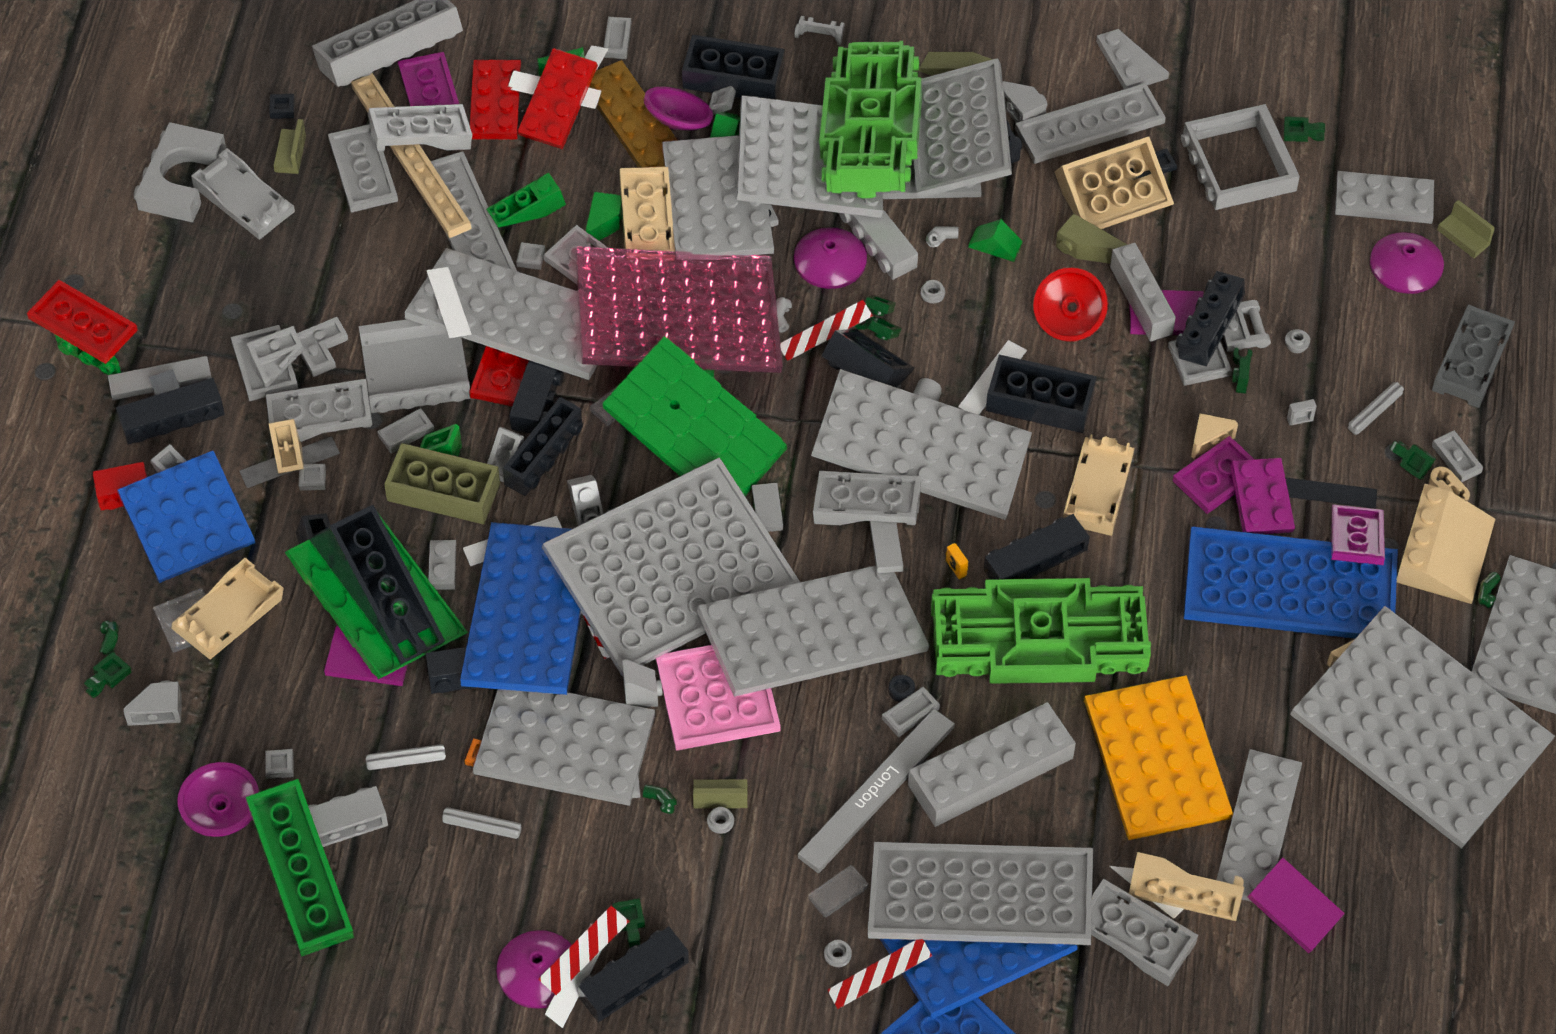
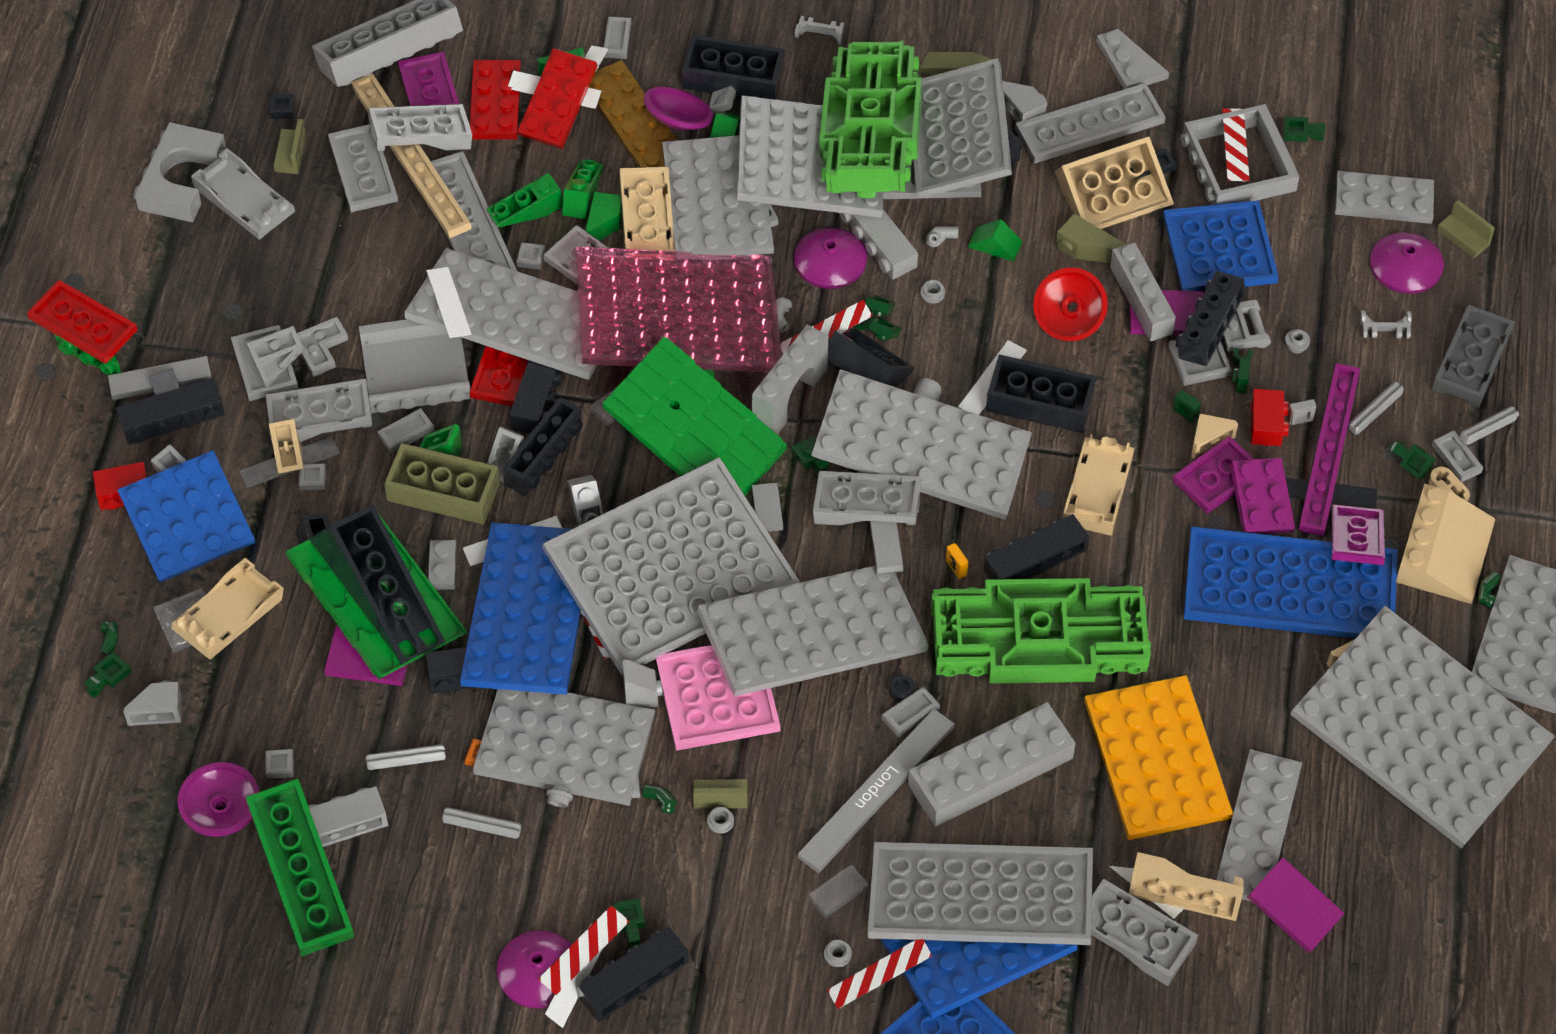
none -> light grey plate [546,786,573,807]
none -> green slope [562,160,603,219]
none -> light grey arch [752,325,828,435]
none -> dark green plate [791,436,829,476]
none -> blue plate [1163,200,1279,291]
none -> dark green plate [1173,389,1201,423]
none -> sticker [1222,108,1250,181]
none -> red brick [1251,389,1289,446]
none -> magenta plate [1298,363,1360,536]
none -> light grey piece [1360,310,1411,339]
none -> light grey axle [1459,406,1519,445]

